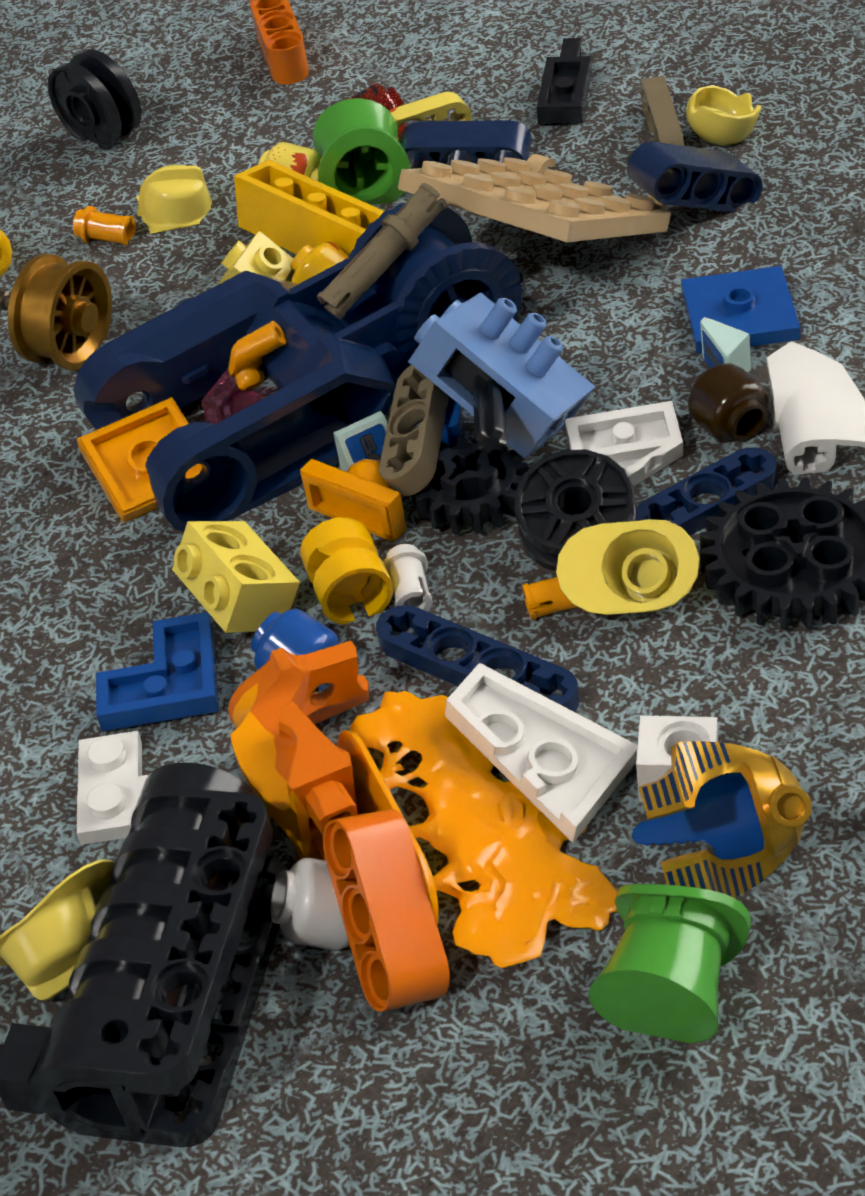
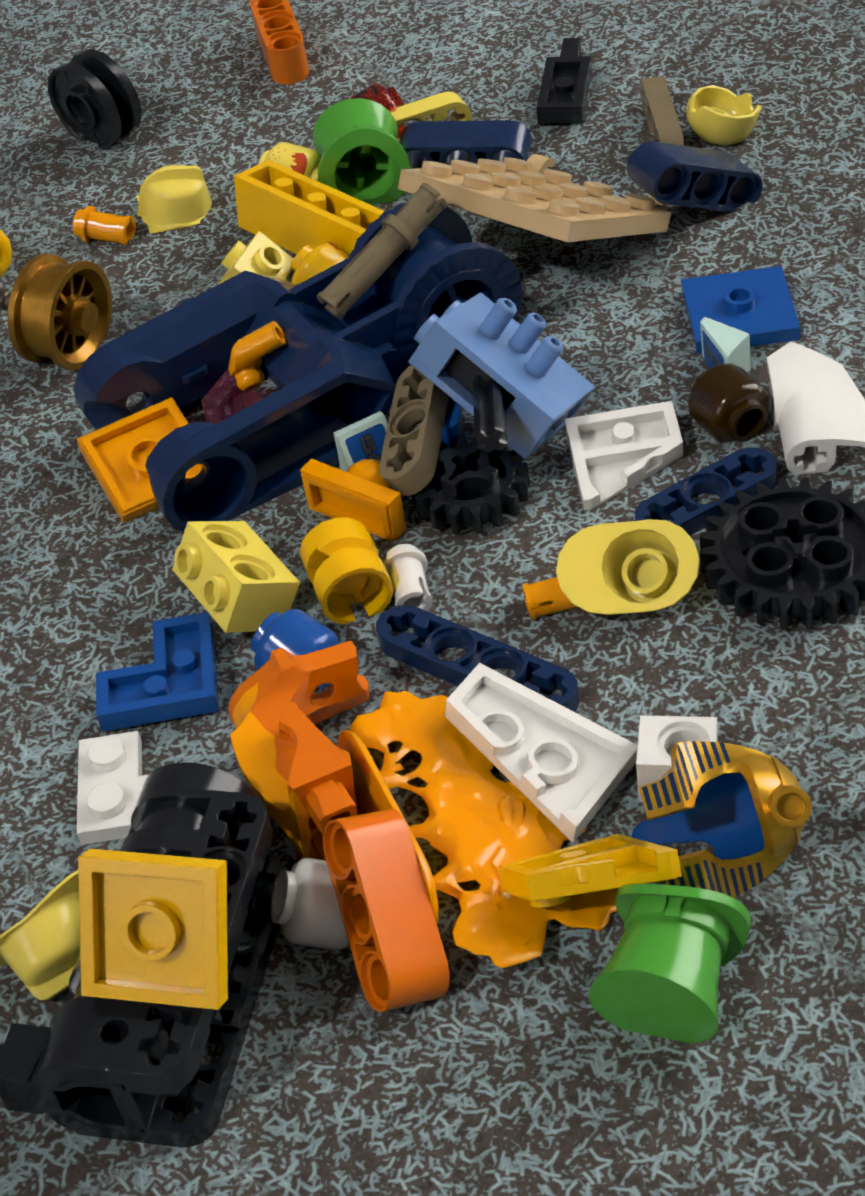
black wheel [515,449,636,571] -> none
none -> yellow tile [78,849,228,1010]
none -> yellow wing [499,834,682,907]

